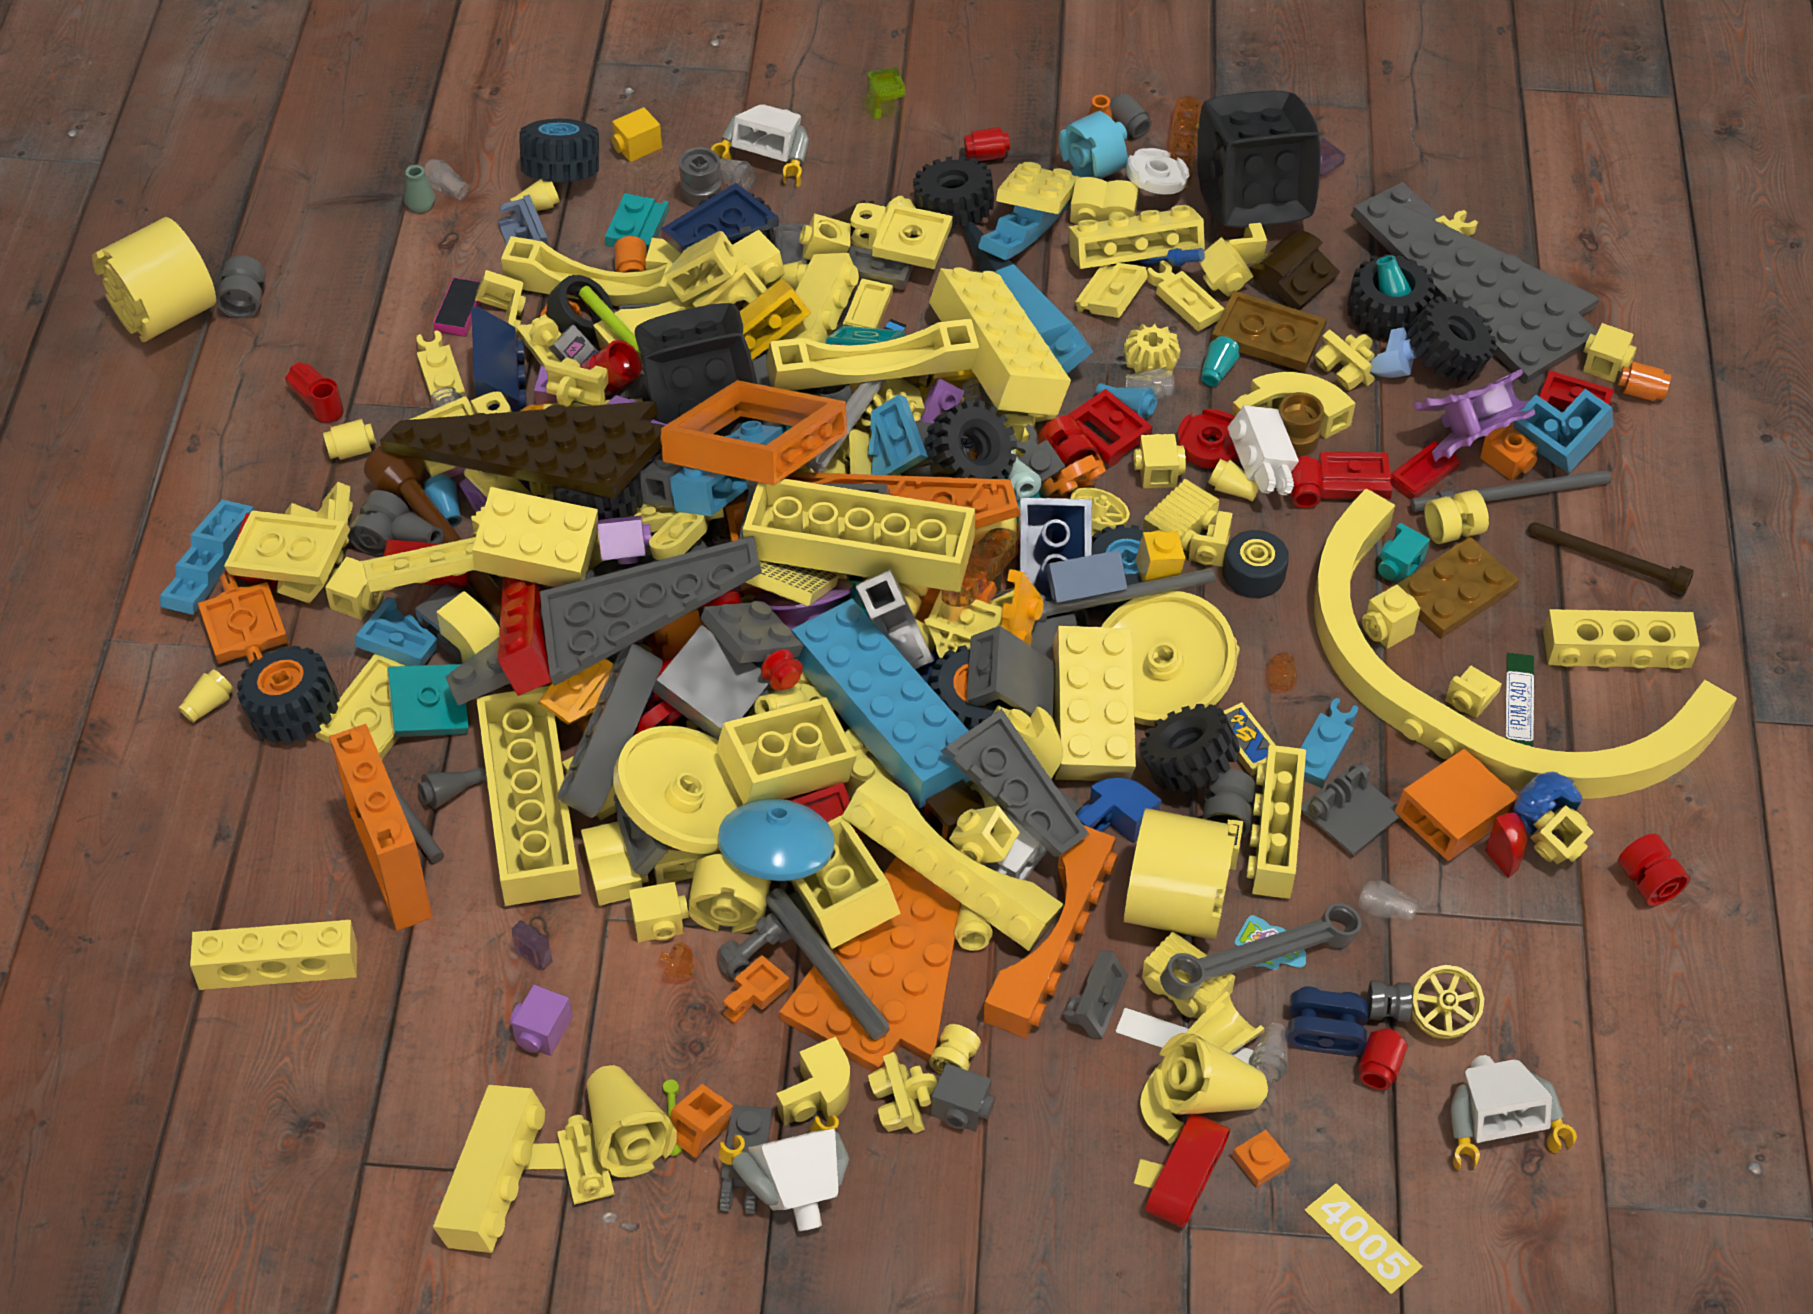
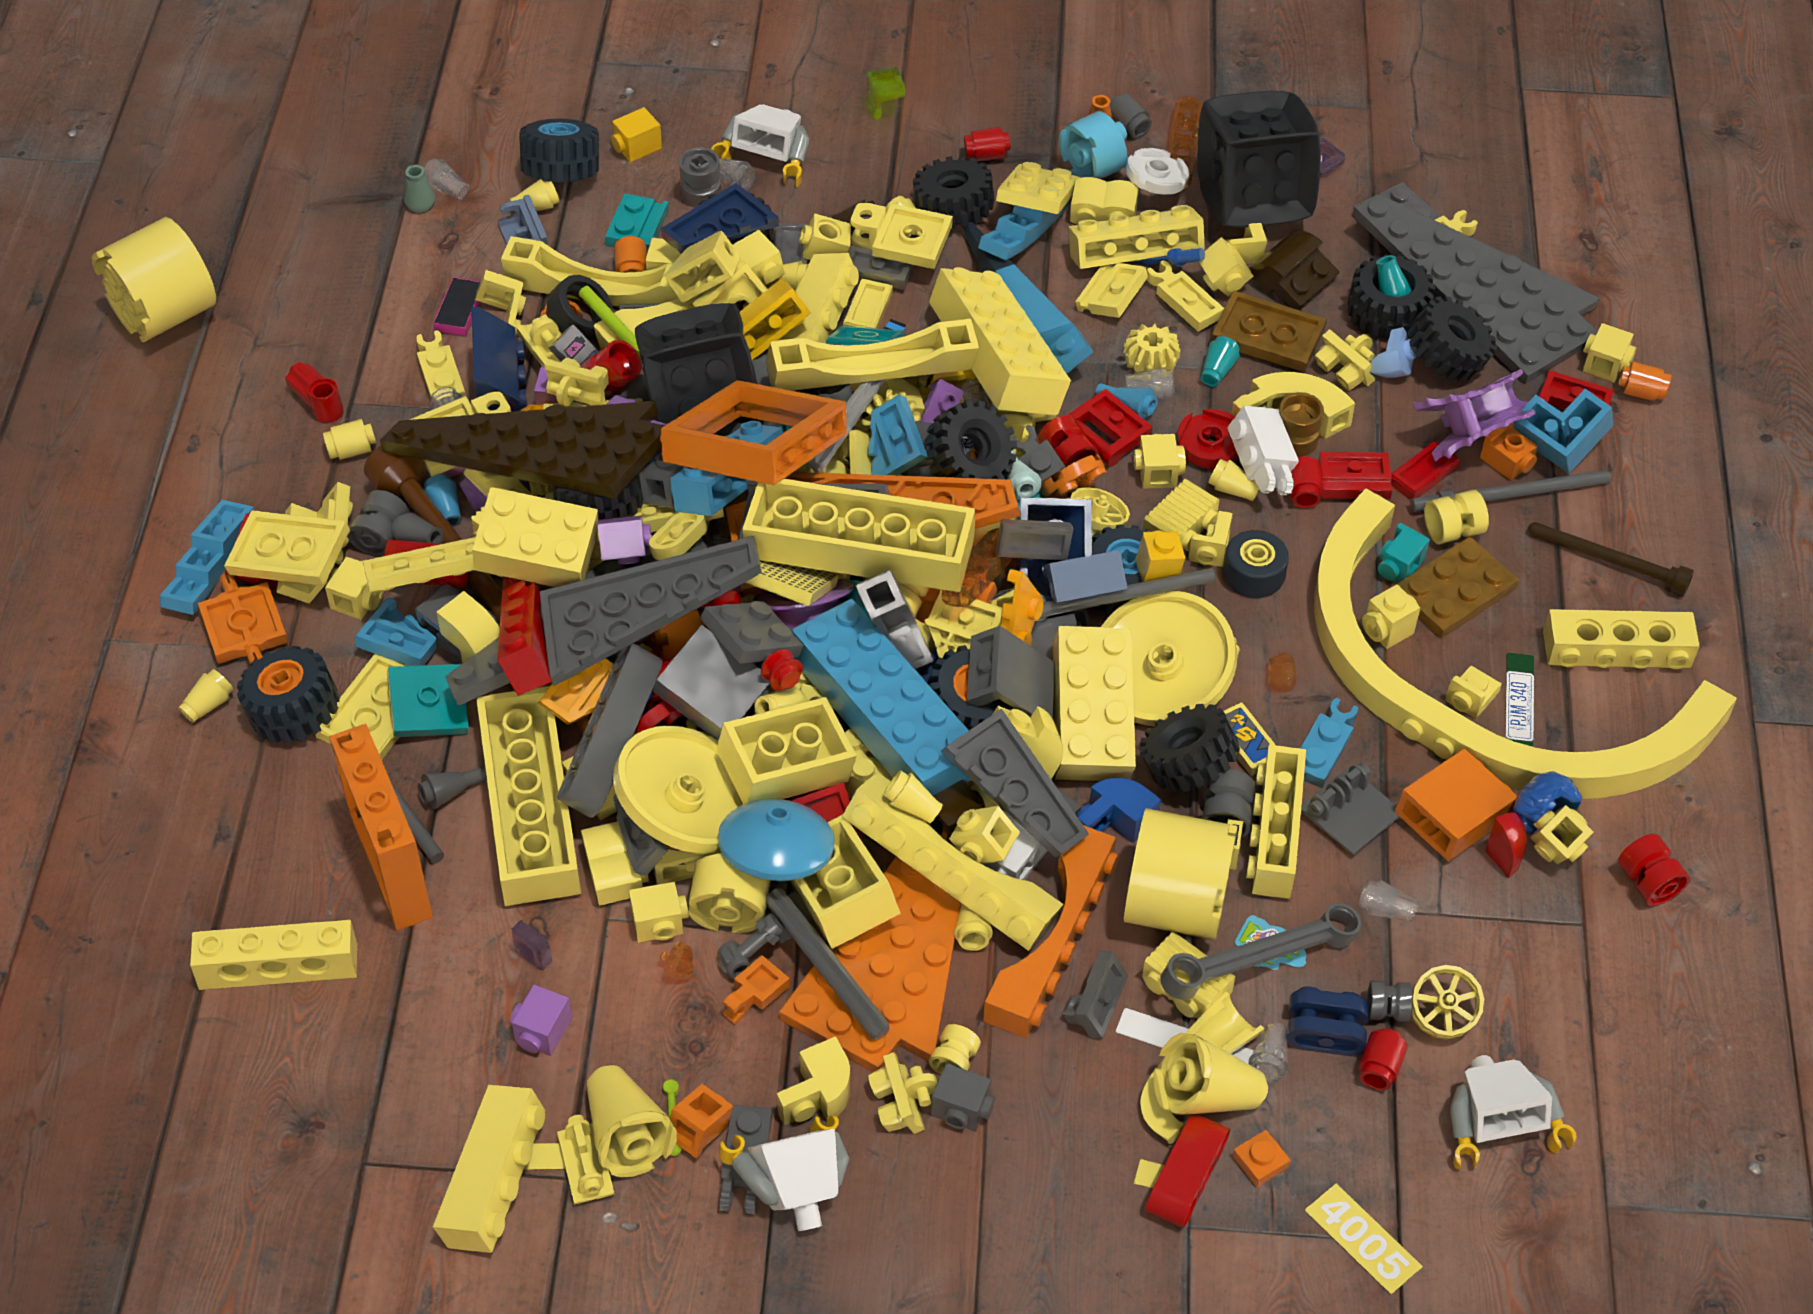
dark grey wheel [216,256,266,318] -> none
none -> light yellow cone [883,770,943,823]
none -> flat silver tile [995,519,1074,560]

